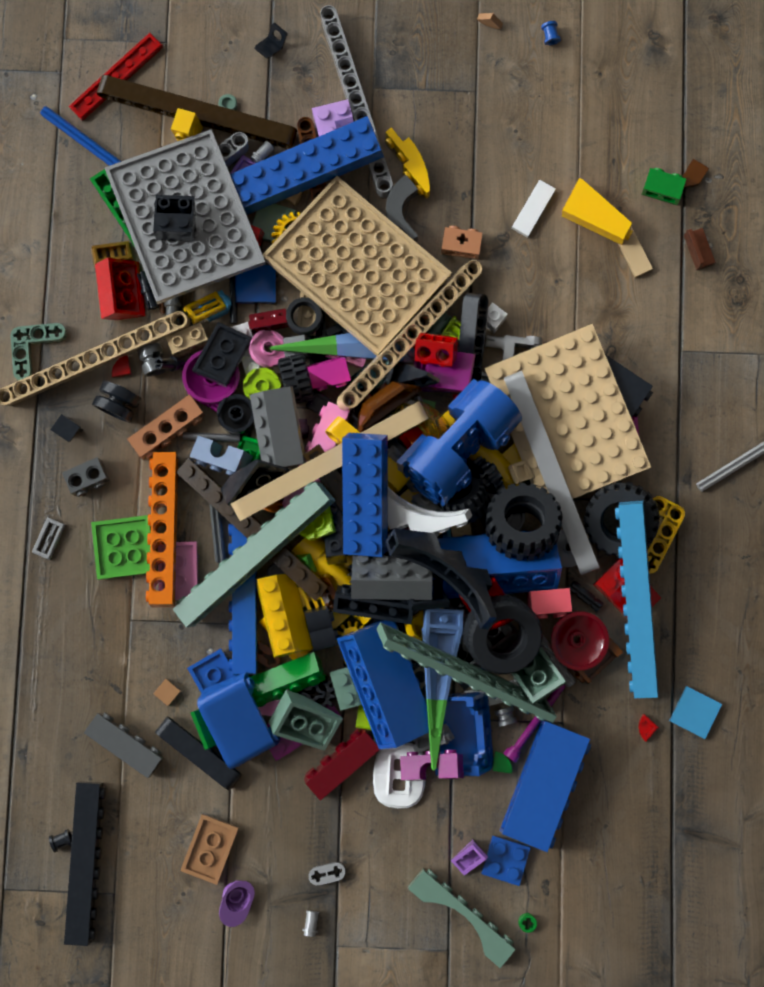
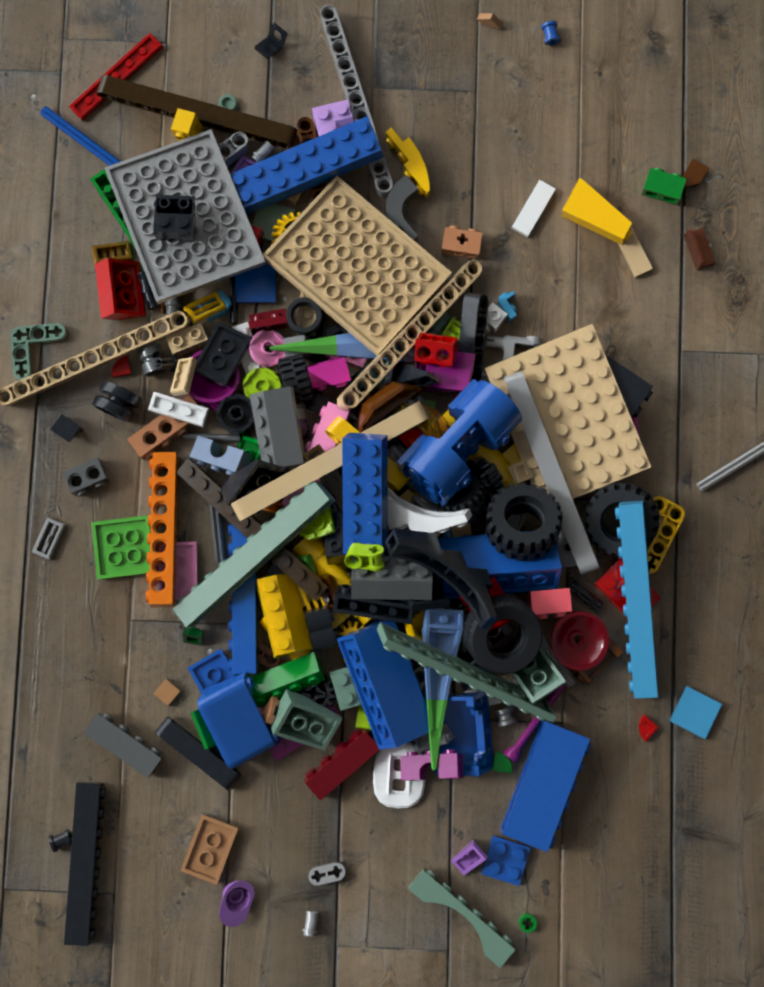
none -> white tile [148,392,209,428]
none -> tan plate [170,357,197,396]
none -> dark green plate [183,627,204,646]
none -> nougat tile [263,696,279,725]
none -> lime piece [344,543,385,571]
none -> dark azure bracket [497,291,517,323]

